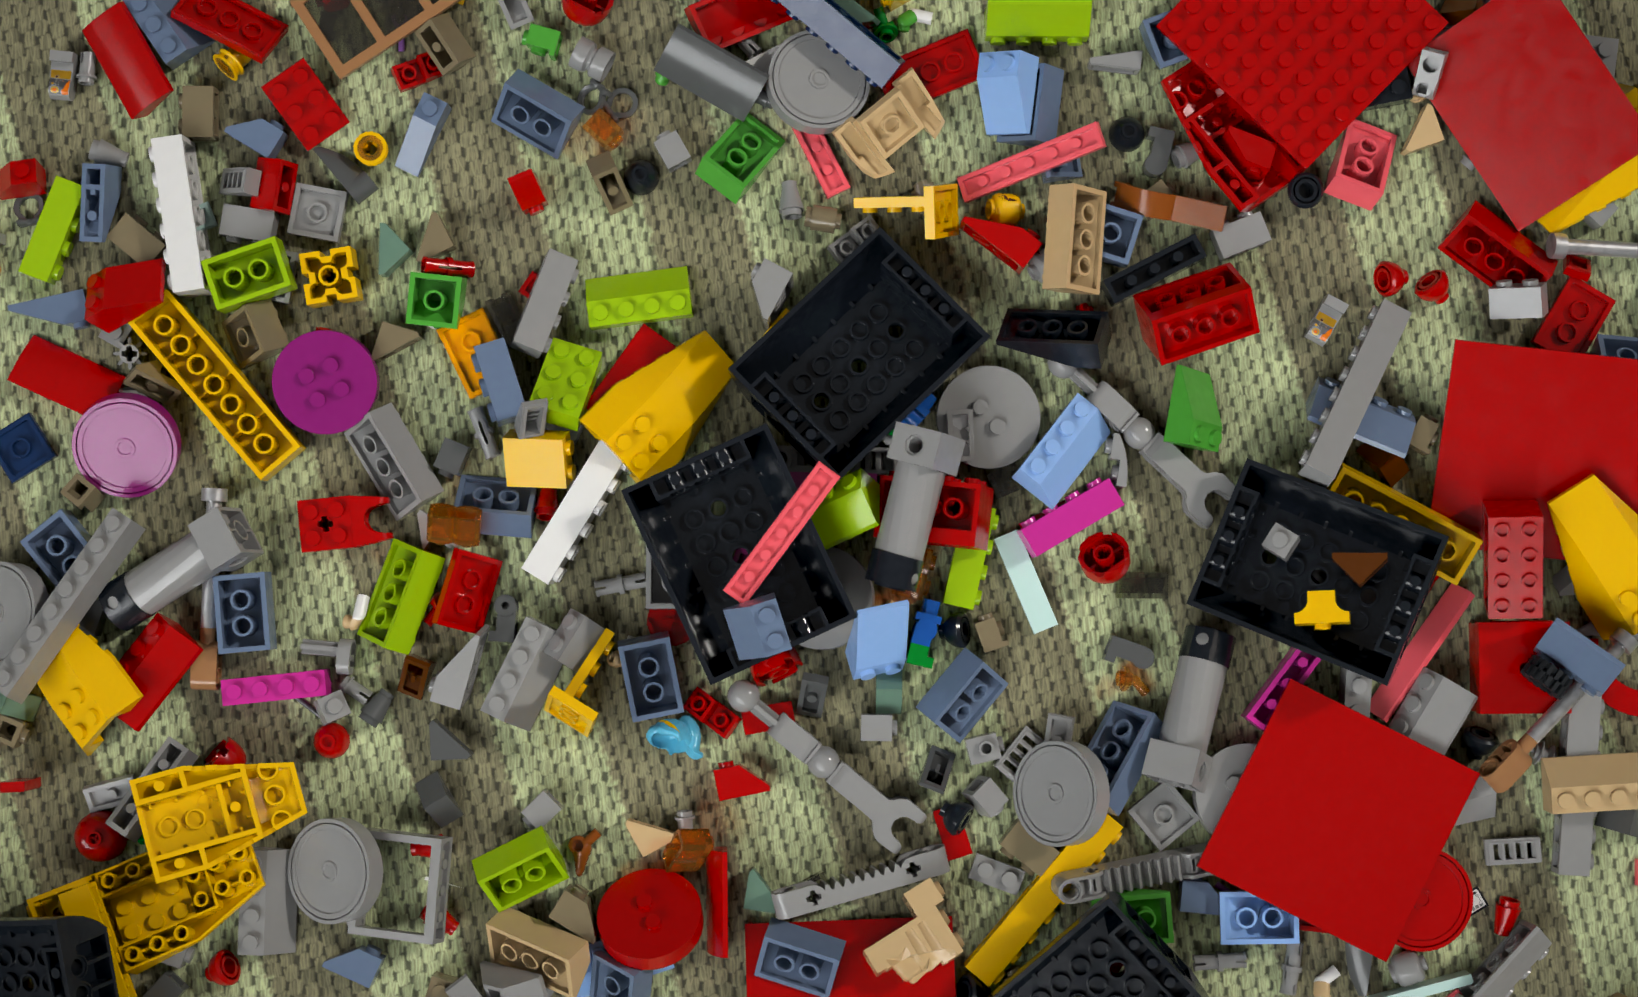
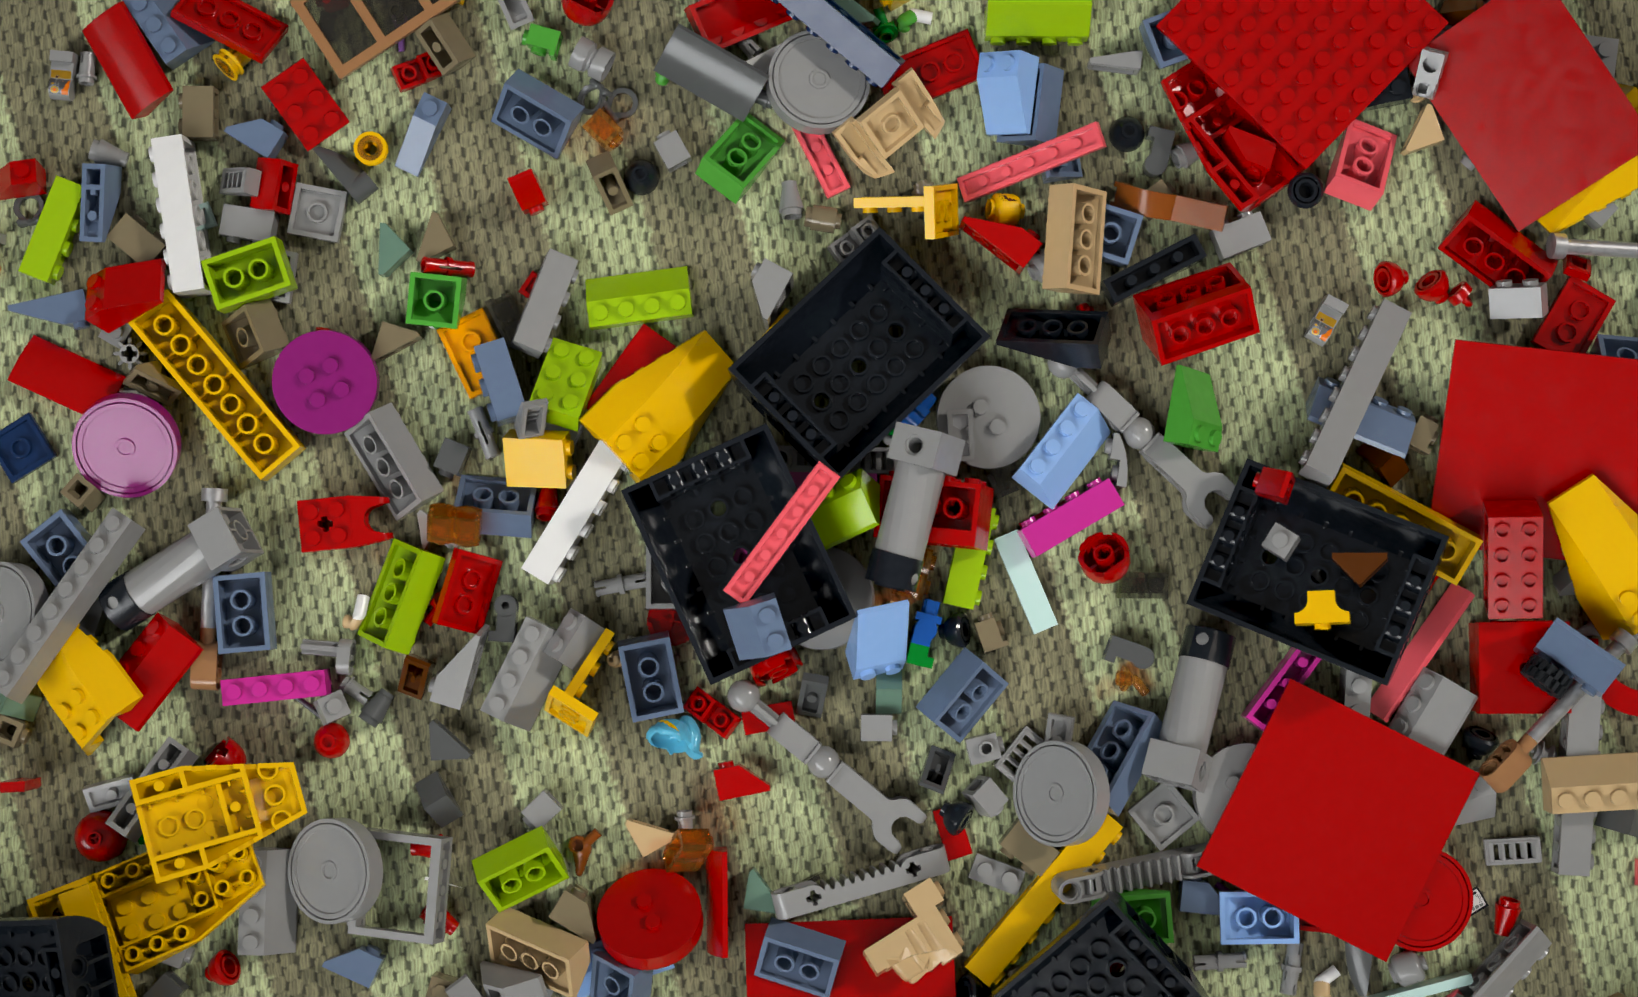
yellow brick [299,246,364,308] -> none
none -> red slope [1252,466,1296,505]
none -> red tile [1447,281,1473,307]

